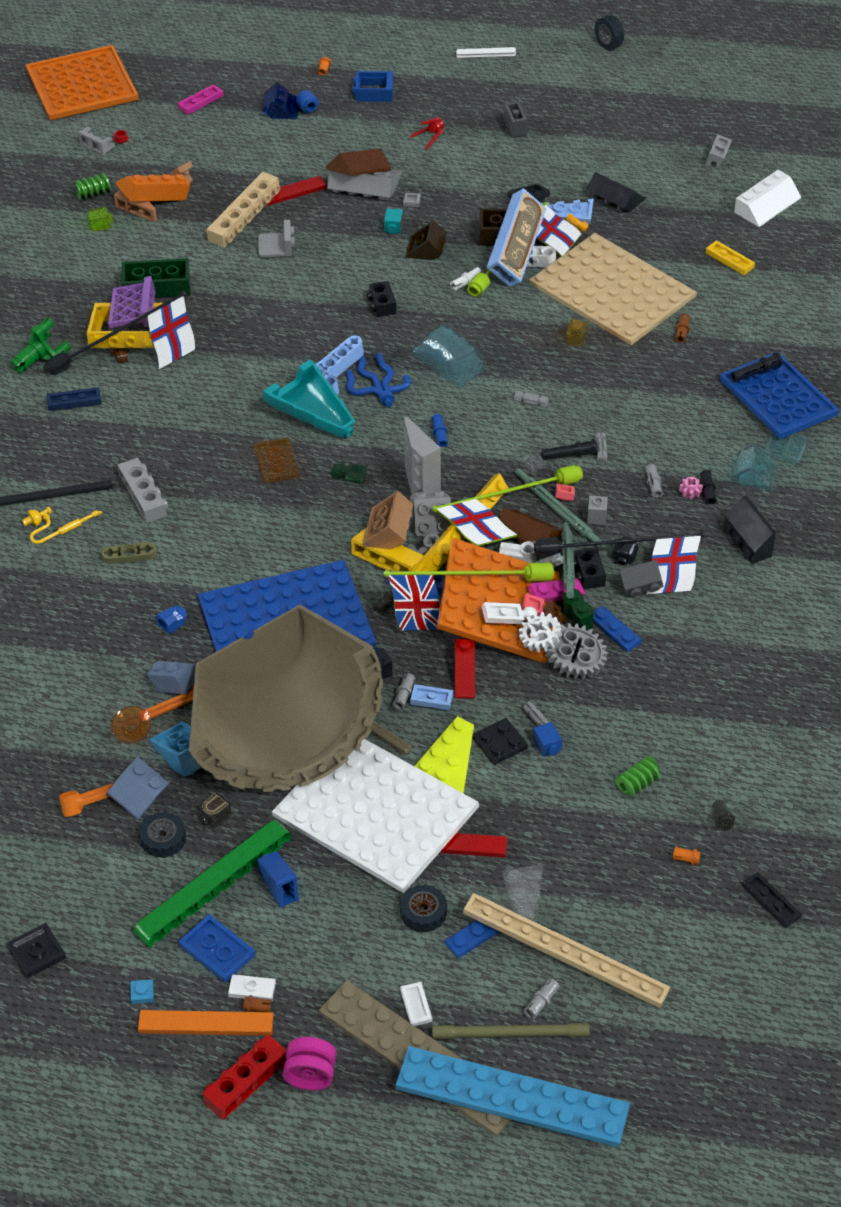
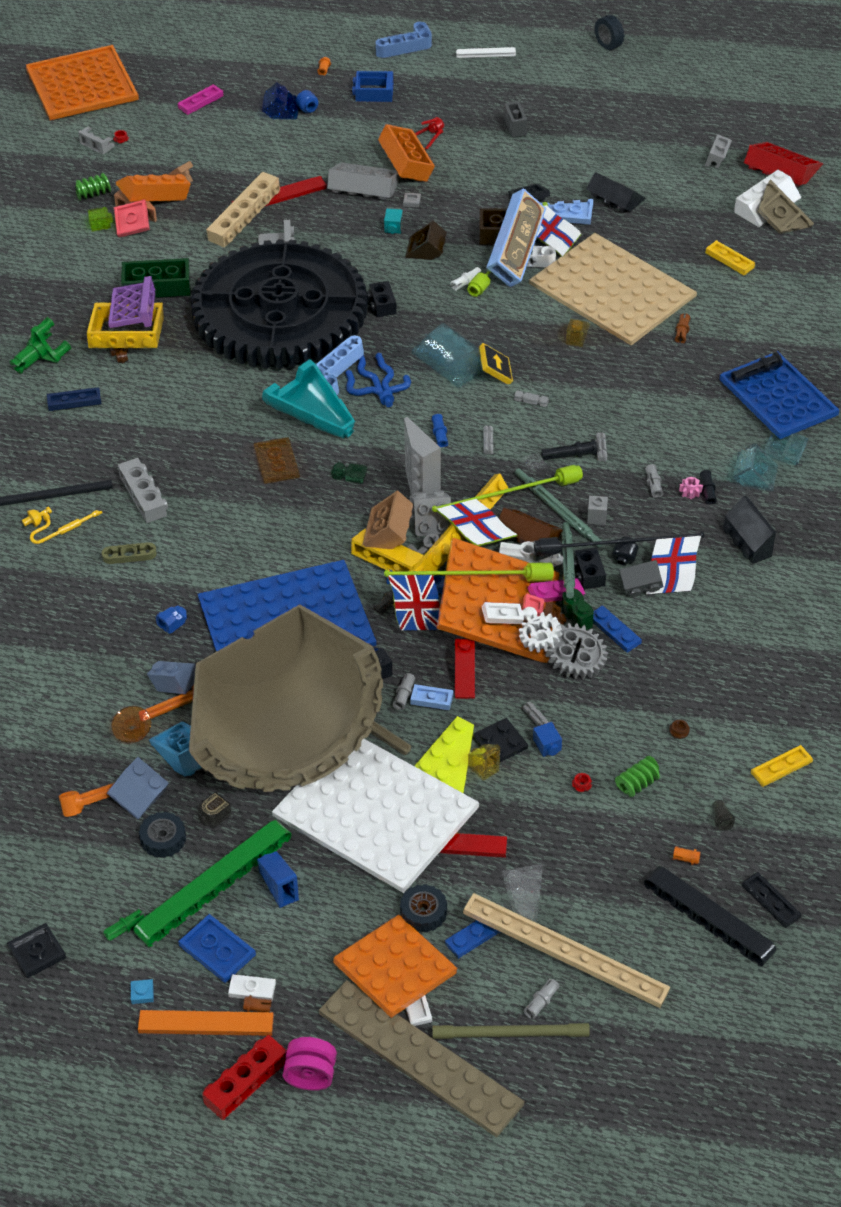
flag [45,291,195,375] -> none
reddish brown slope [326,148,391,176] -> none
dark azure plate [396,1046,630,1147] -> none
coral plate [555,484,575,501] -> none
light orange arm [565,213,588,232] -> none
none -> green axle [103,909,145,941]
none -> coral tile [114,199,150,237]
none -> black gear [190,239,368,369]
none -> orange plate [333,915,457,1018]
none -> medium blue beam [376,22,432,58]
none -> orange brick [378,124,435,182]
none -> clear yellow slope [468,744,500,781]
none -> tile [479,343,513,384]
none -> light grey axle [483,425,493,455]
none -> red plate [572,773,592,792]
none -> black beam [644,866,777,967]
none -> reddish brown plate [669,720,690,739]
none -> red slope [744,142,823,186]
none -> yellow tile [751,745,813,787]
none -> dark tan wing [757,179,814,234]

